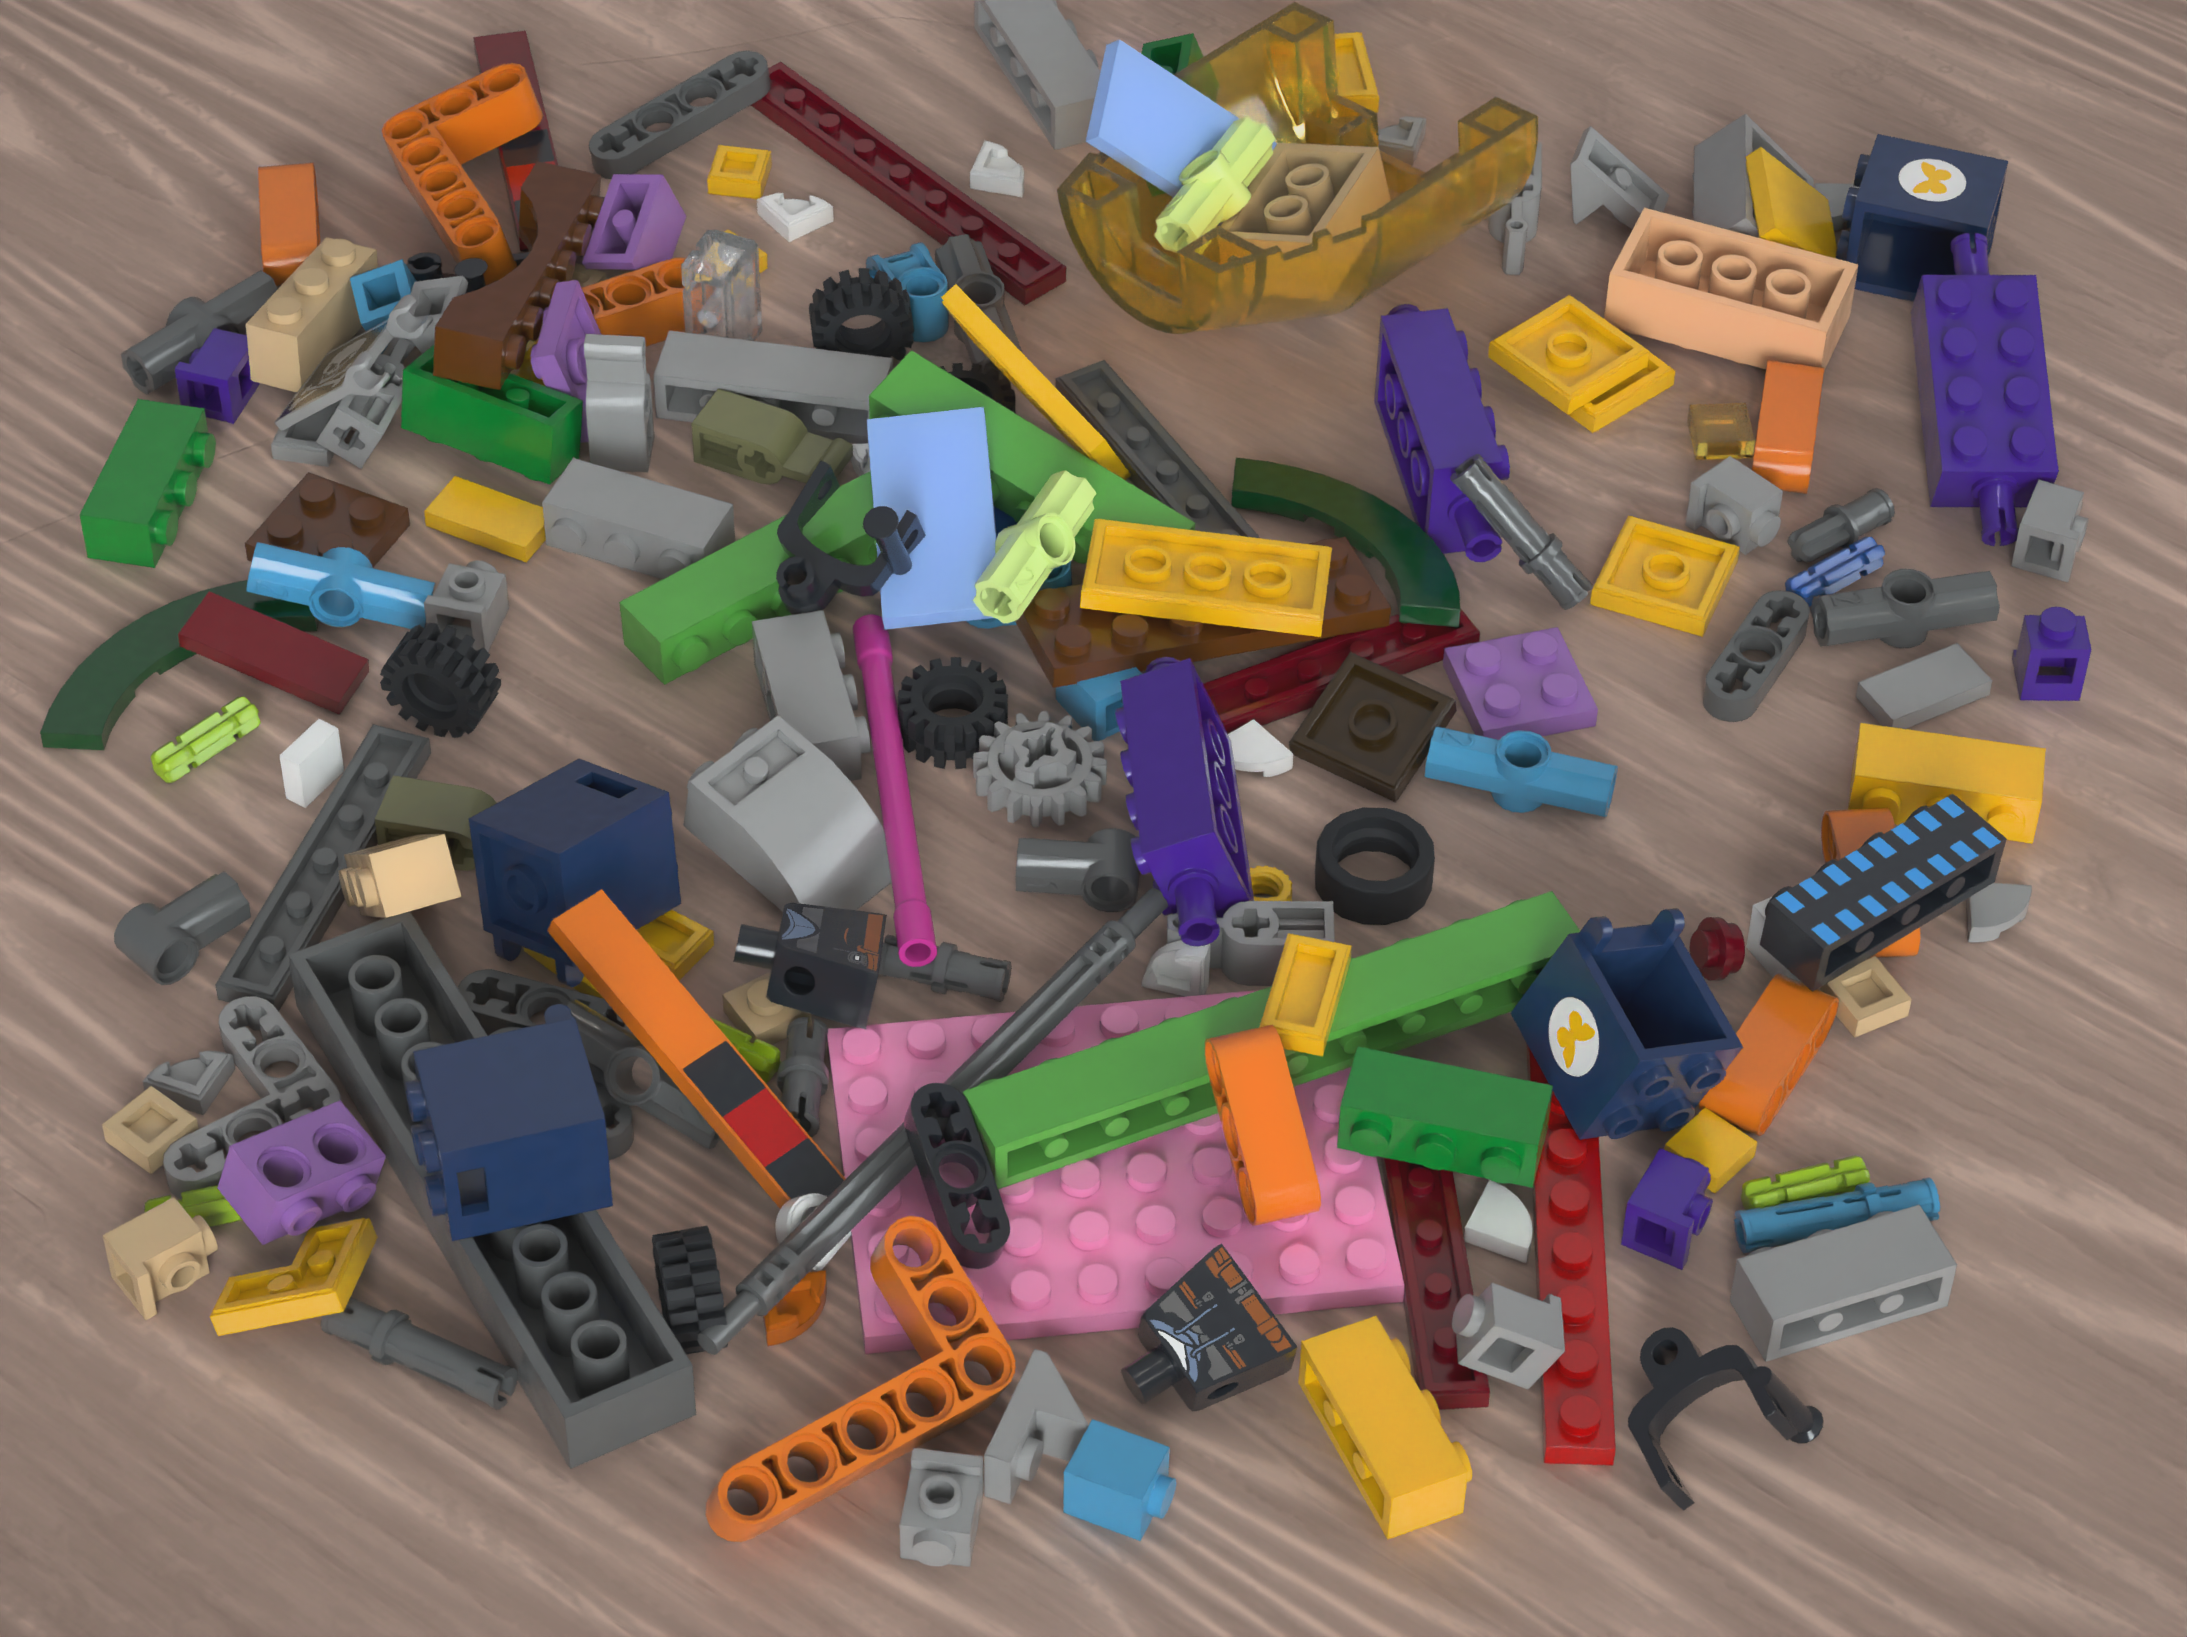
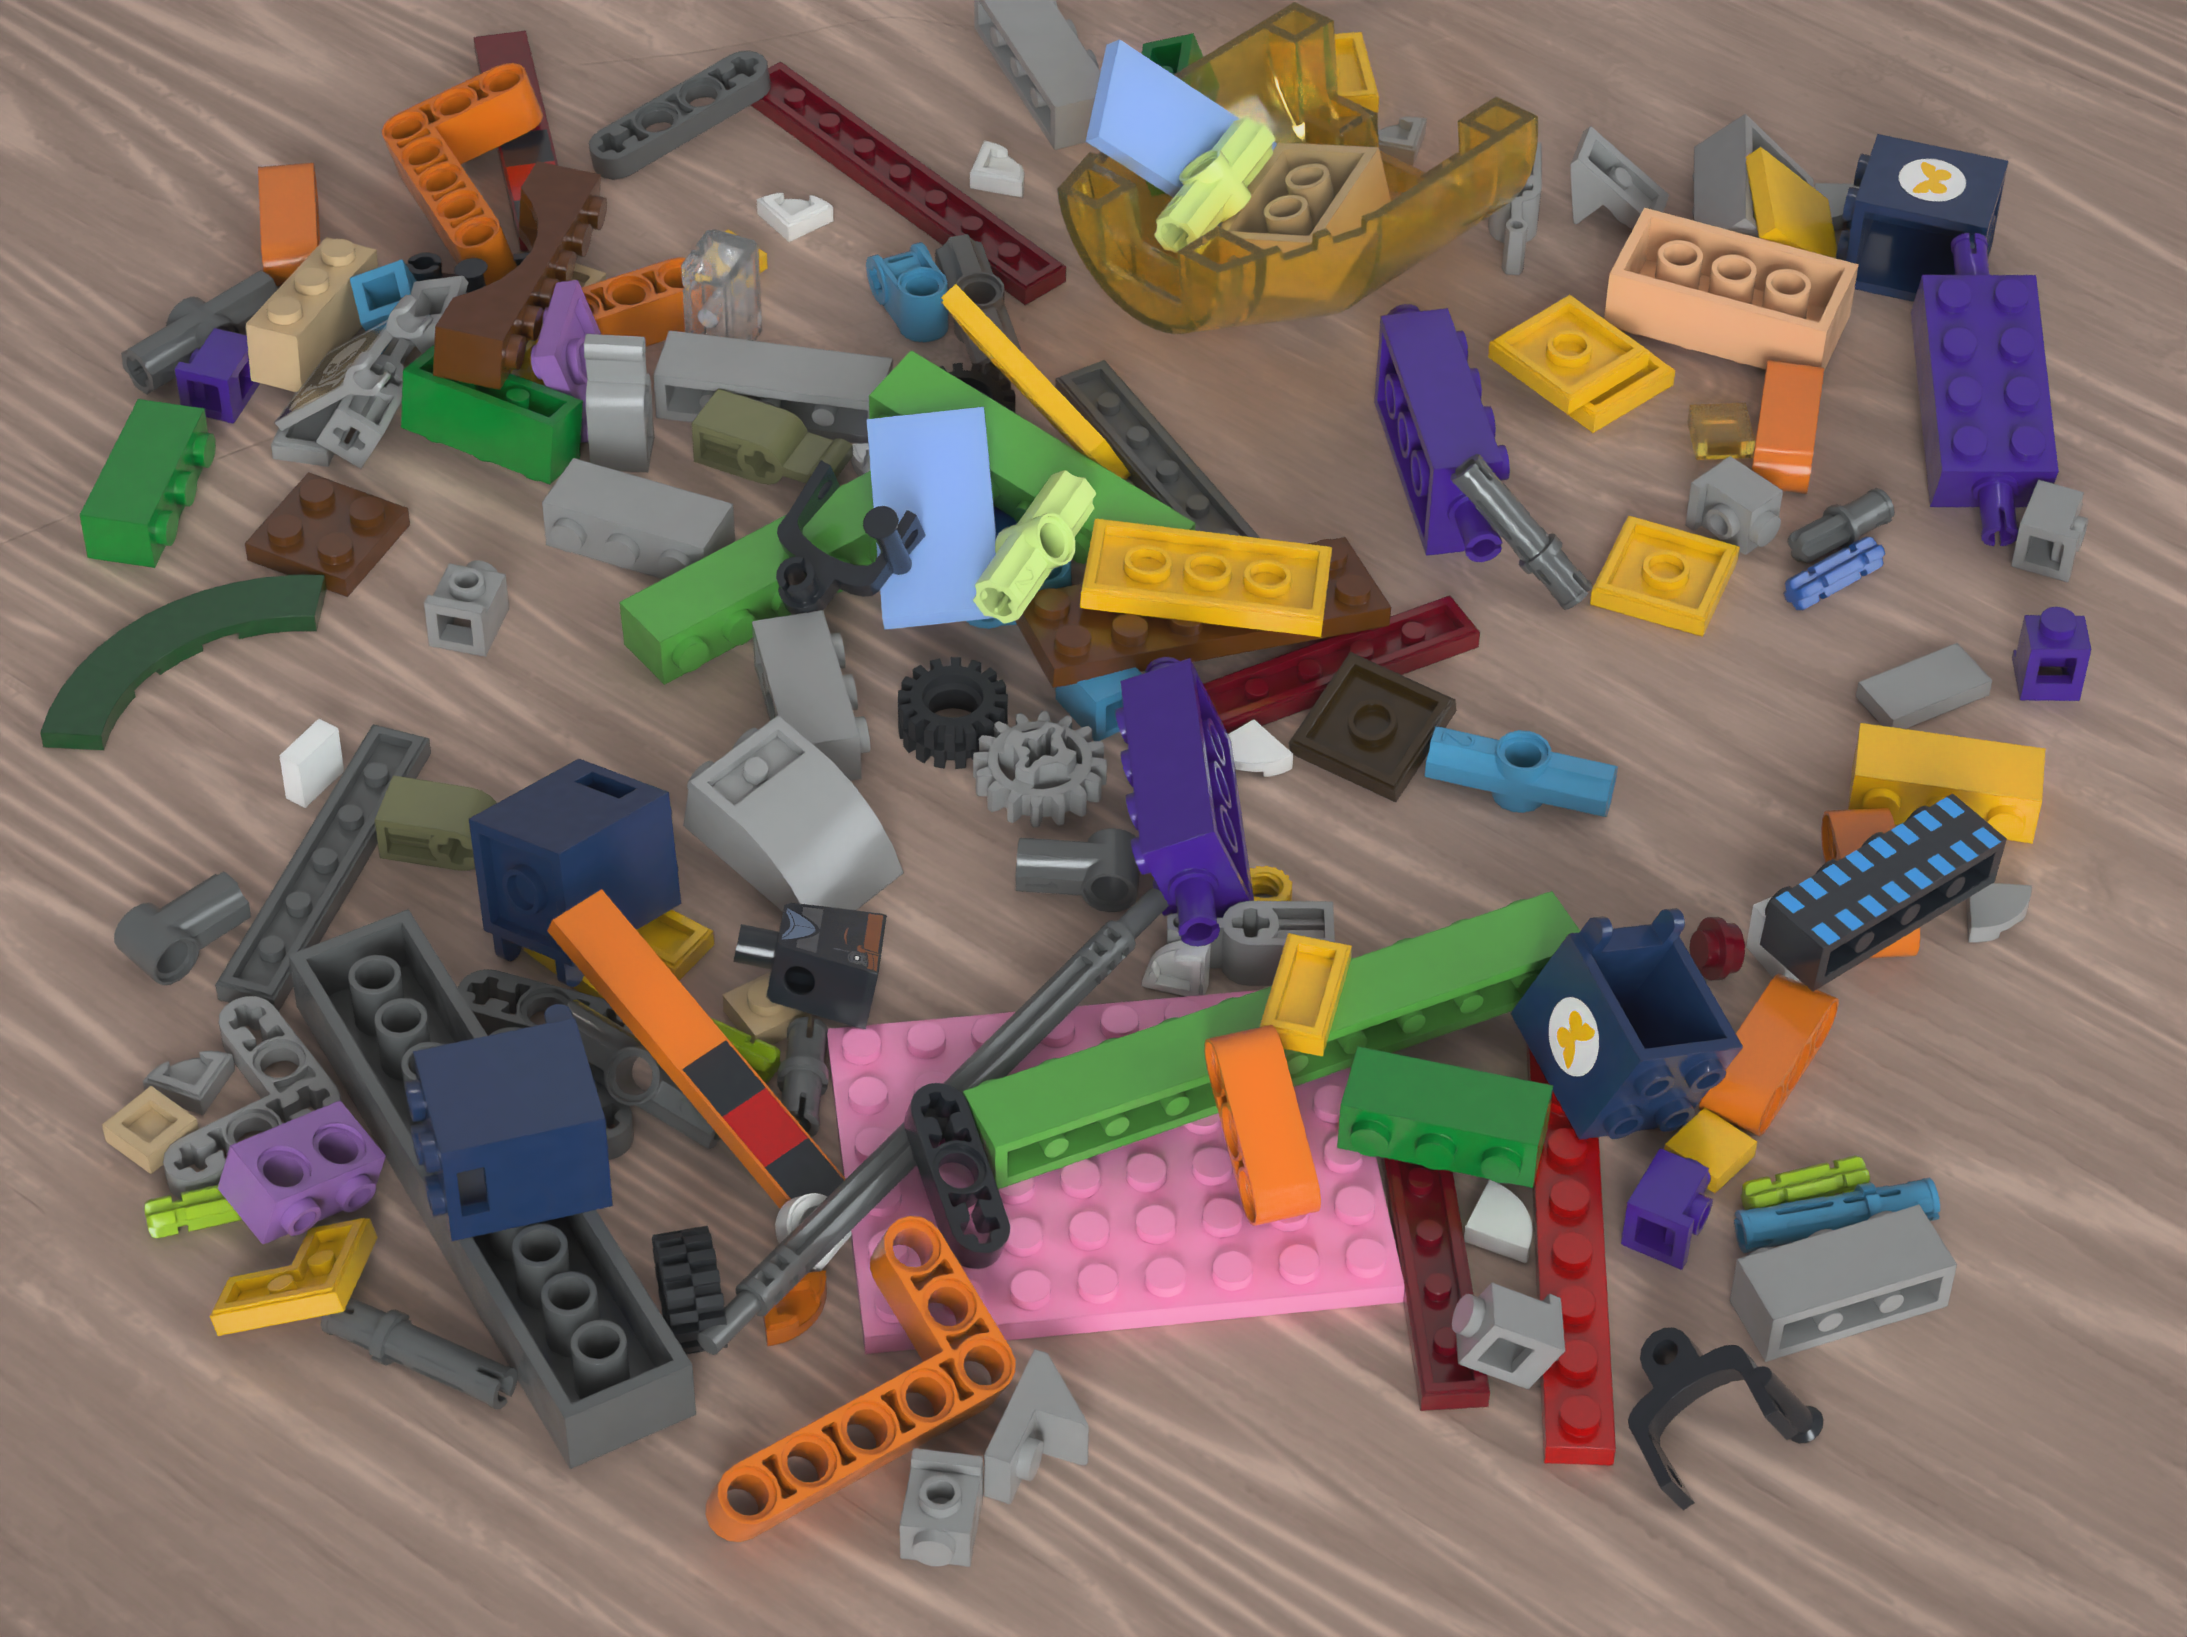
tan brick [103,1197,218,1320] -> none
lime axle [150,697,260,783] -> none
dark red tile [178,591,369,715] -> none
dark azure piece [246,542,435,629] -> none
tan brick [339,834,462,918] -> none
black tyre [380,623,501,738] -> none
yellow tile [424,476,546,563] -> none
medium lavender slope [582,174,686,270] -> none
yellow tile [707,145,772,199] -> none
black tyre [809,268,914,361] -> none
dark pink piece [852,614,937,967] -> none
dark grey pin [879,934,1012,1002] -> none
dark azure brick [1063,1419,1176,1541] -> none
torso [1121,1243,1298,1412] -> none
dark green tile [1231,458,1461,627] -> none
yellow brick [1298,1316,1472,1540] -> none
black tyre [1315,807,1435,925] -> none
medium lavender plate [1443,627,1598,740] -> none
dark grey beam [1703,590,1810,722] -> none
dark grey piece [1811,569,2000,648] -> none
tan plate [1820,956,1912,1038] -> none

